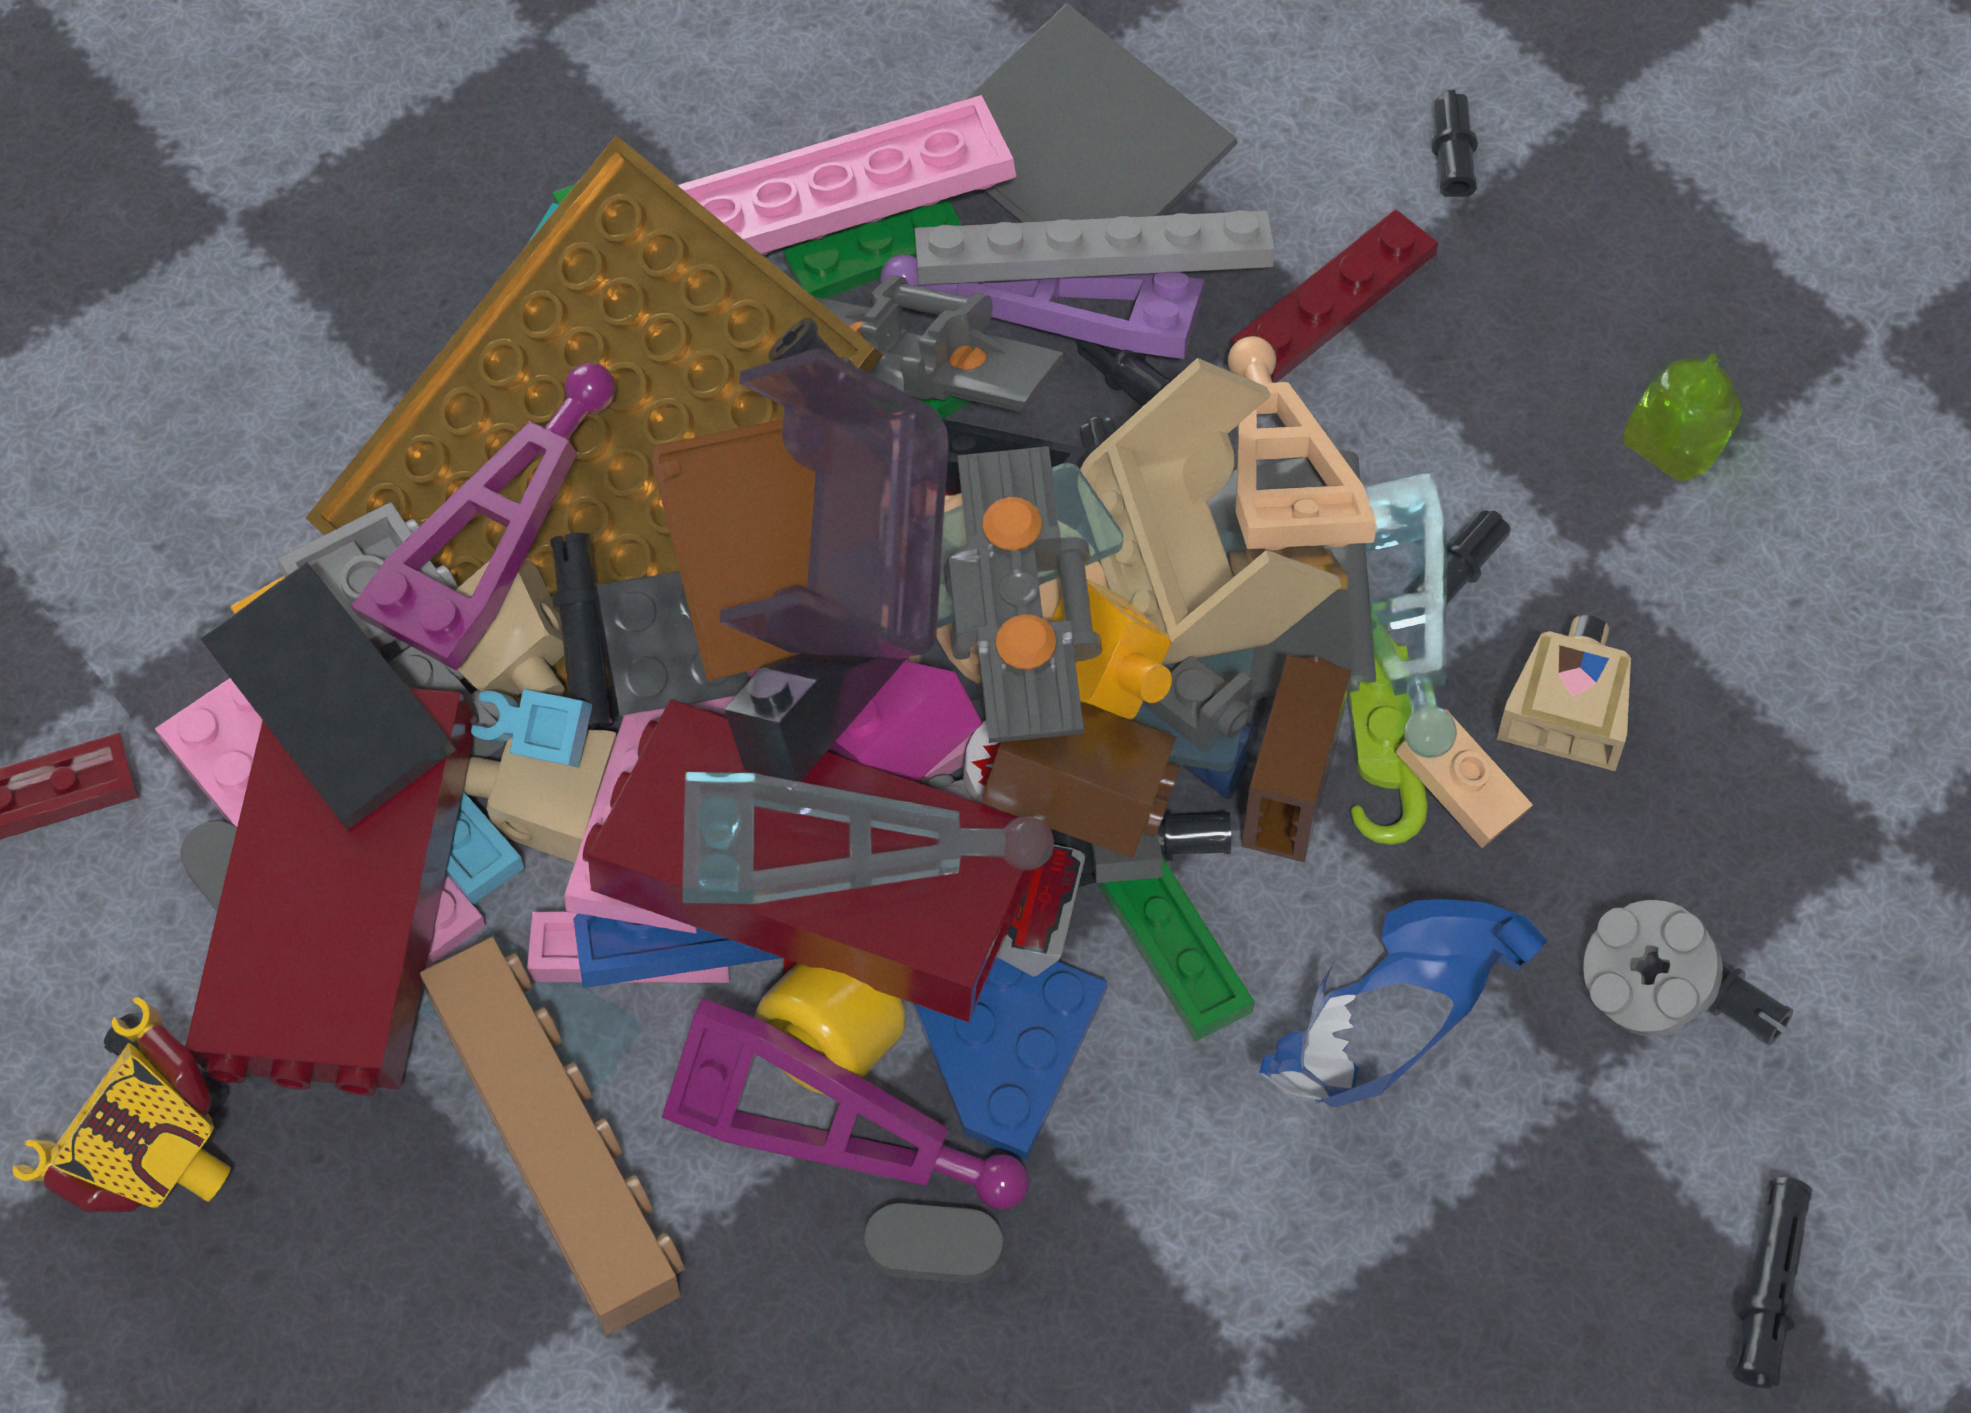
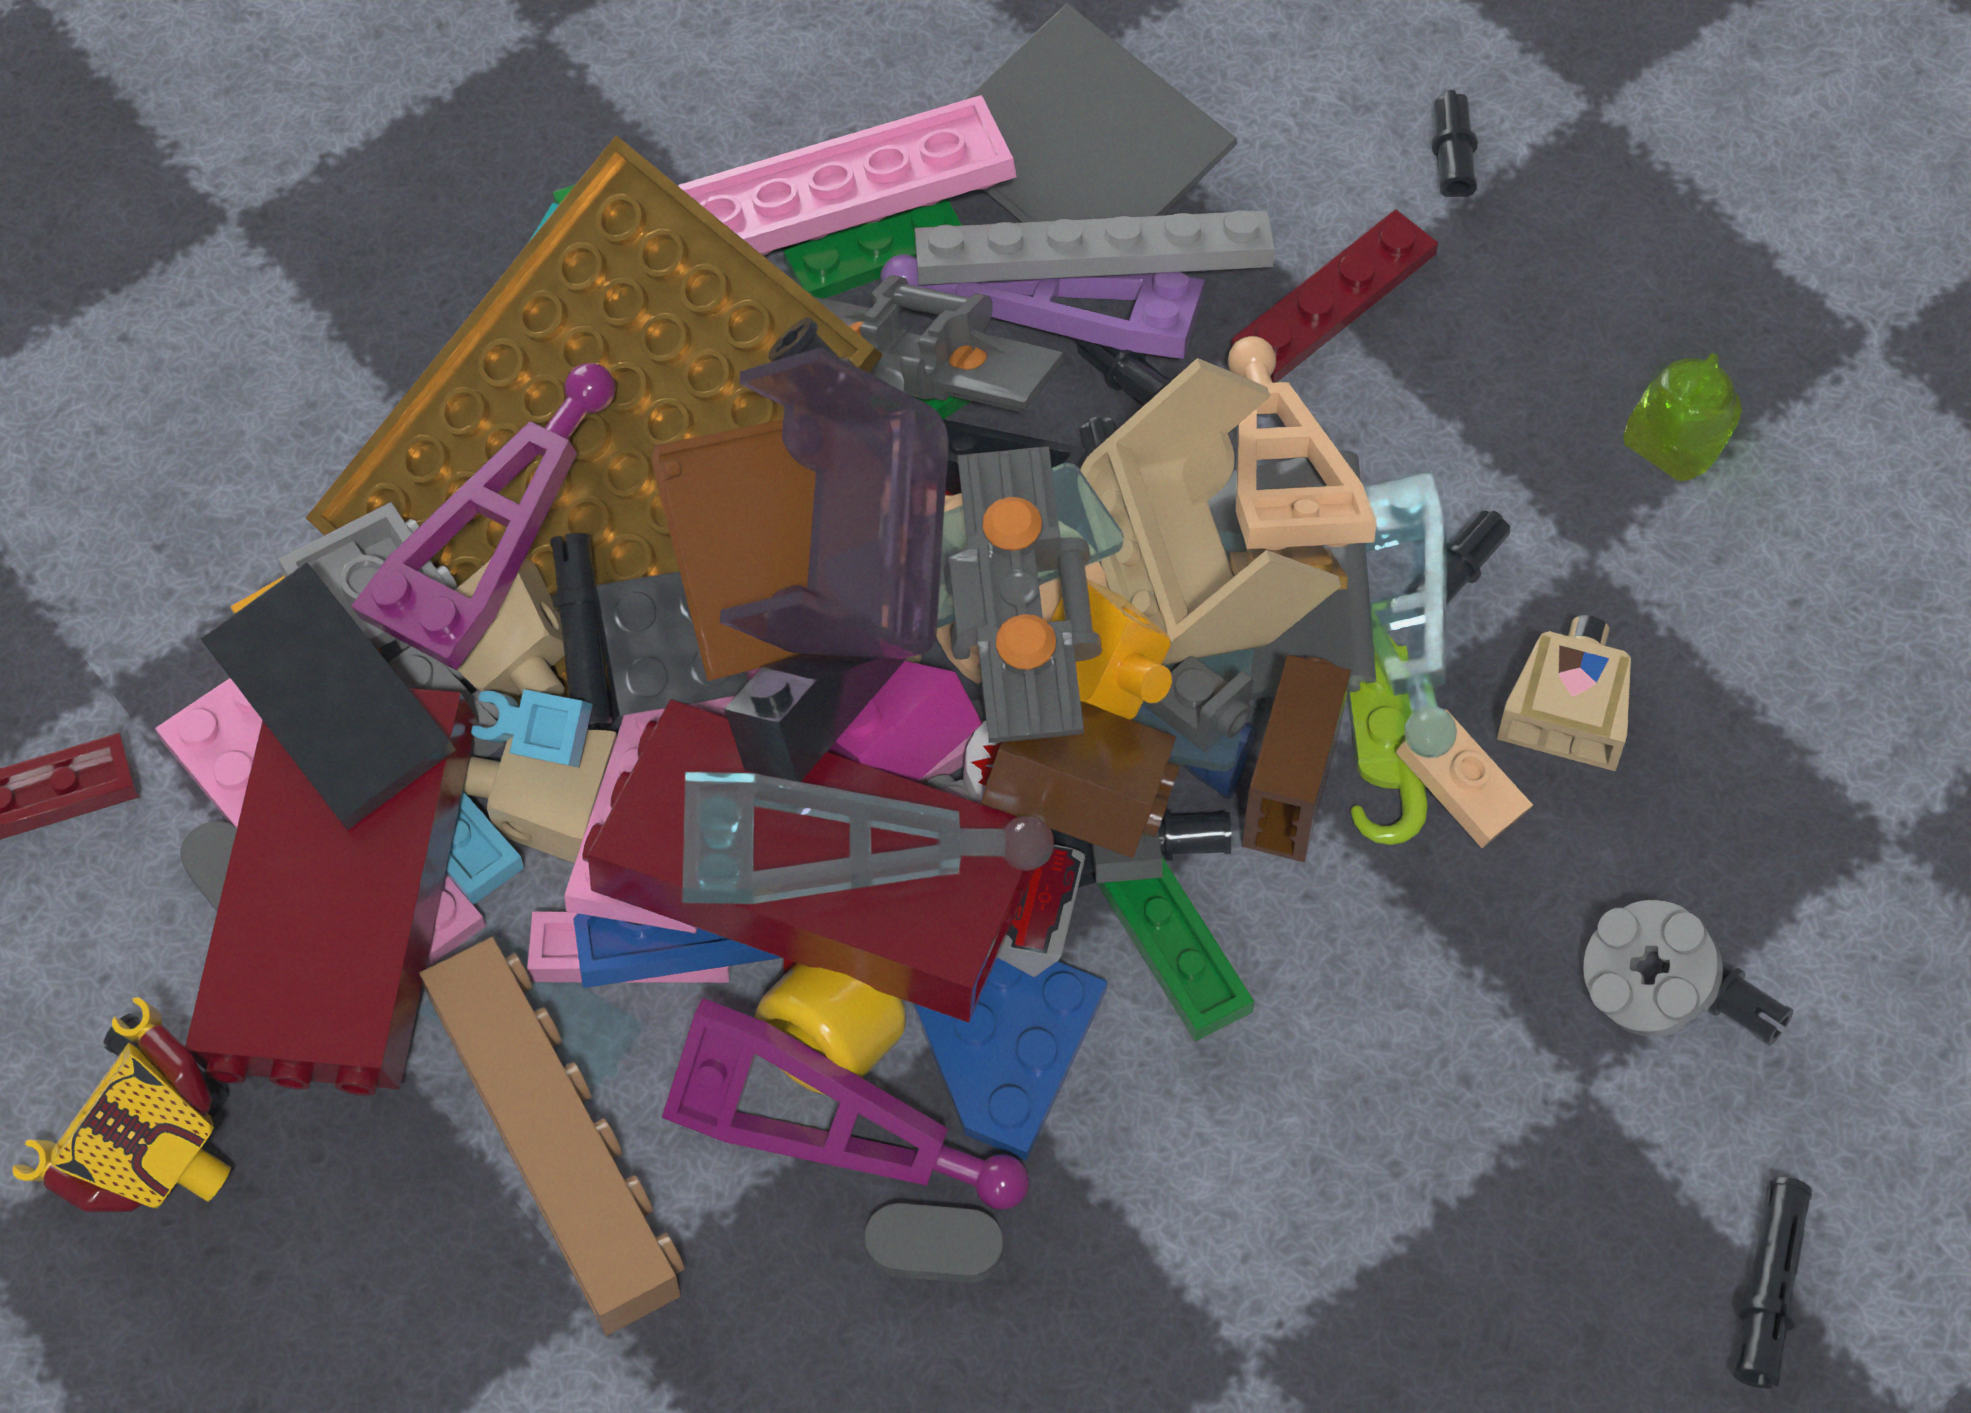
blue animal [1259,899,1548,1107] -> none

